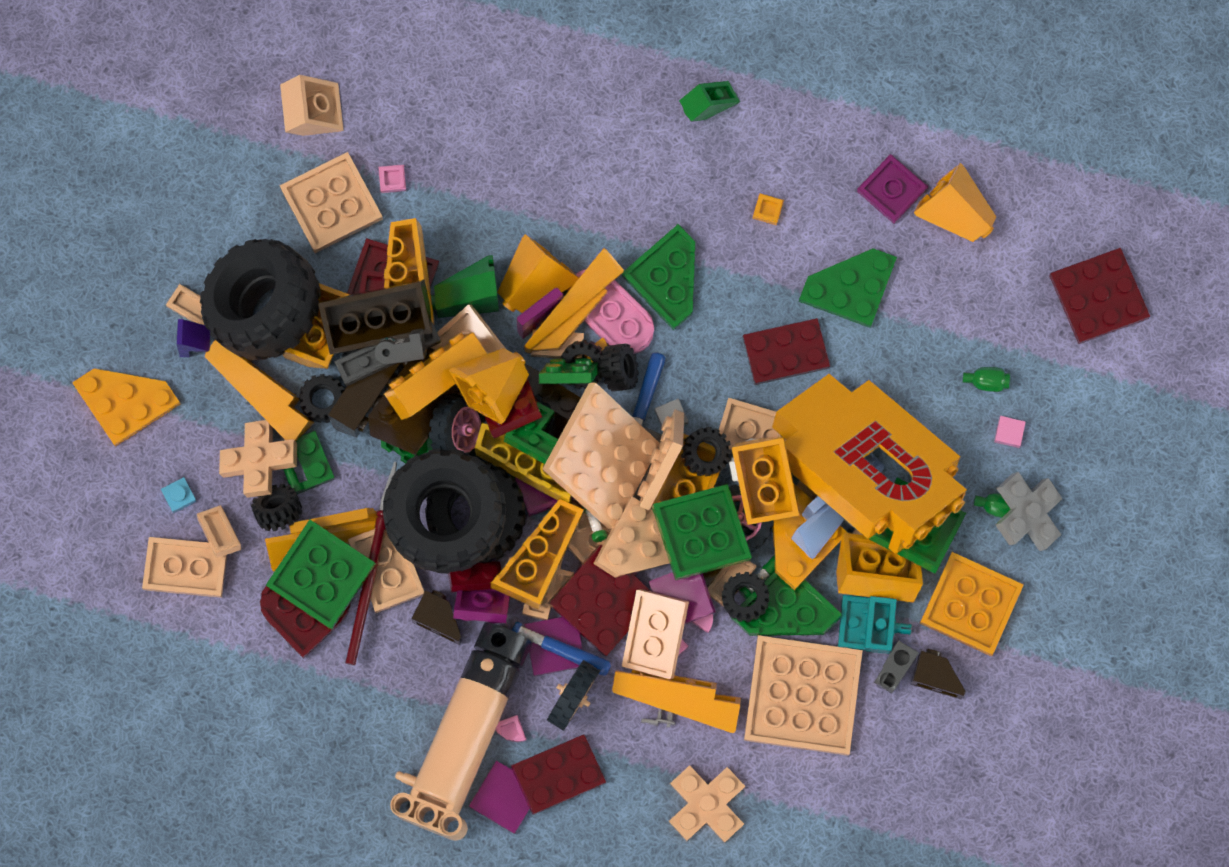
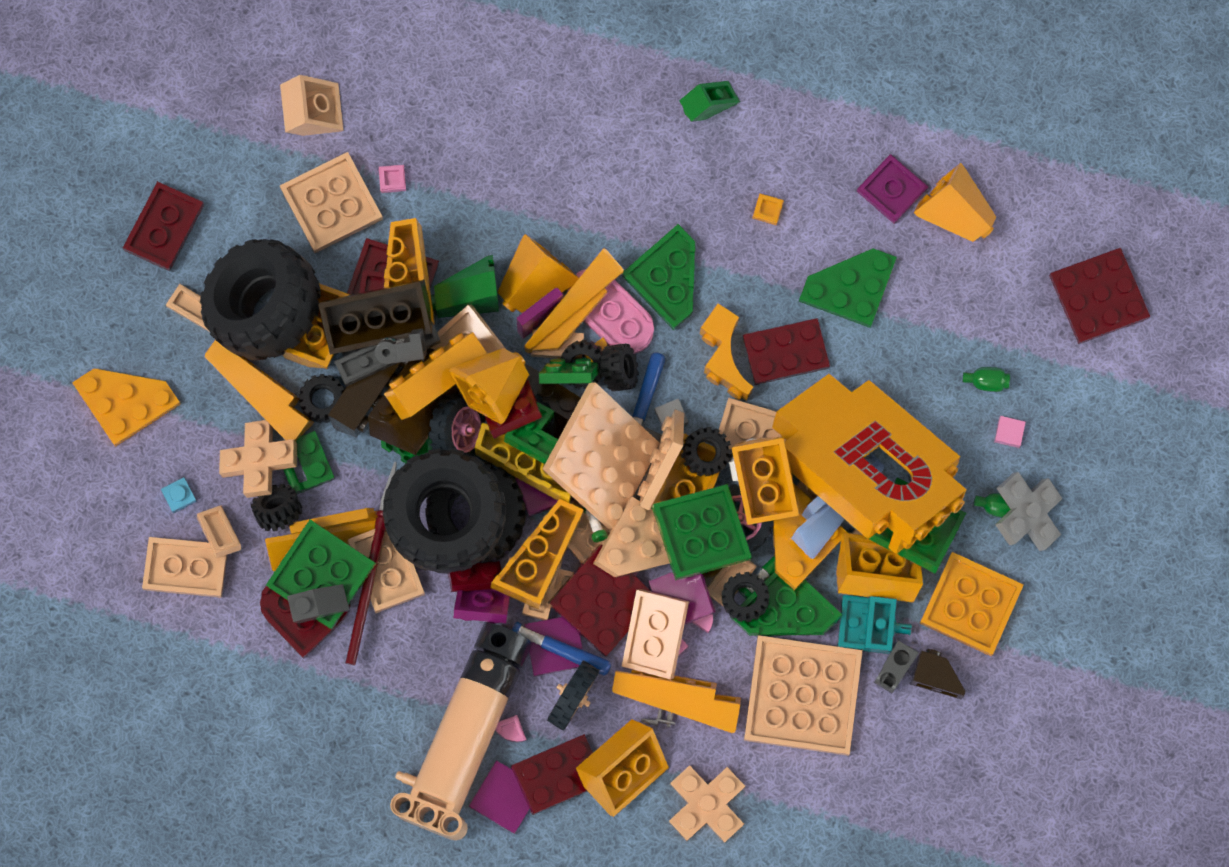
dark purple slope [177,319,210,357] -> none
dark brown slope [411,590,462,645] -> none
none -> dark red plate [123,181,204,271]
none -> dark grey slope [287,584,349,624]
none -> light orange slope [576,719,669,817]
none -> light orange arch [700,304,754,401]

